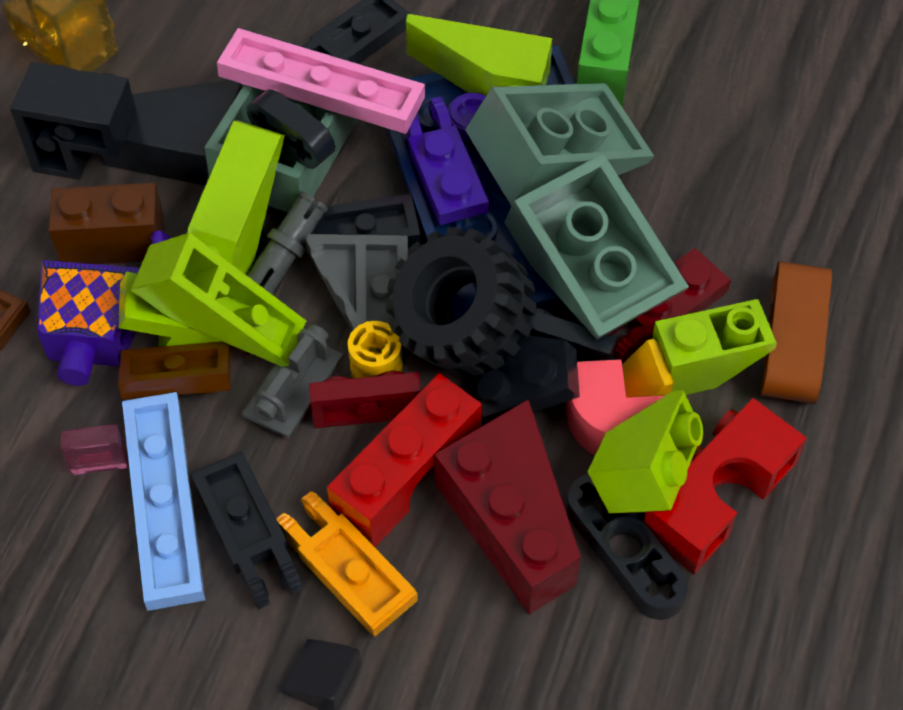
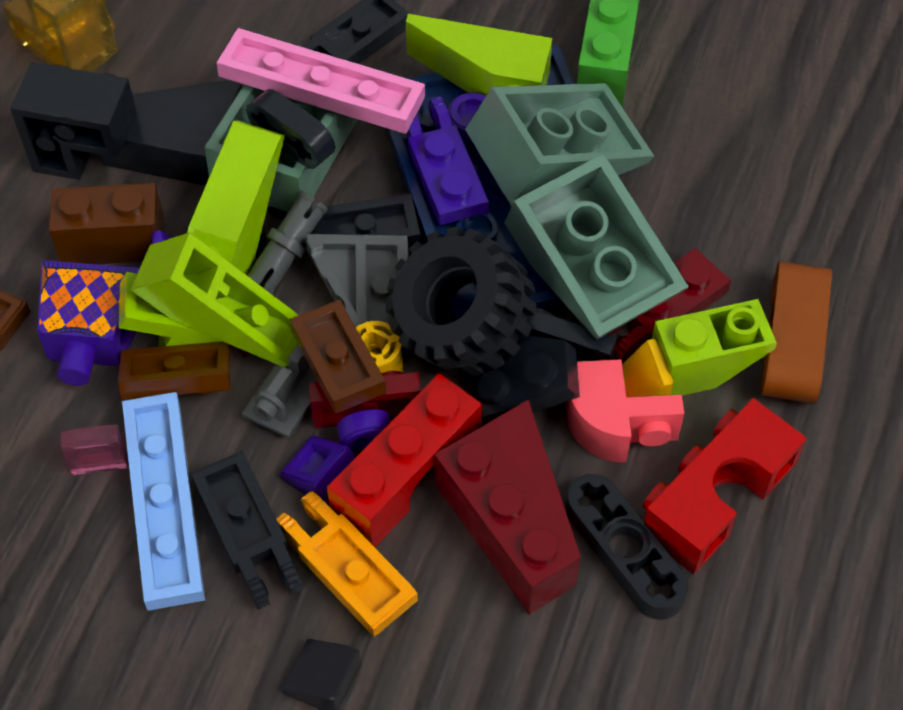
lime slope [587,390,703,513] -> none
none -> dark purple slope [279,436,356,507]
none -> reddish brown plate [290,300,386,414]
none -> dark purple tile [337,409,392,453]

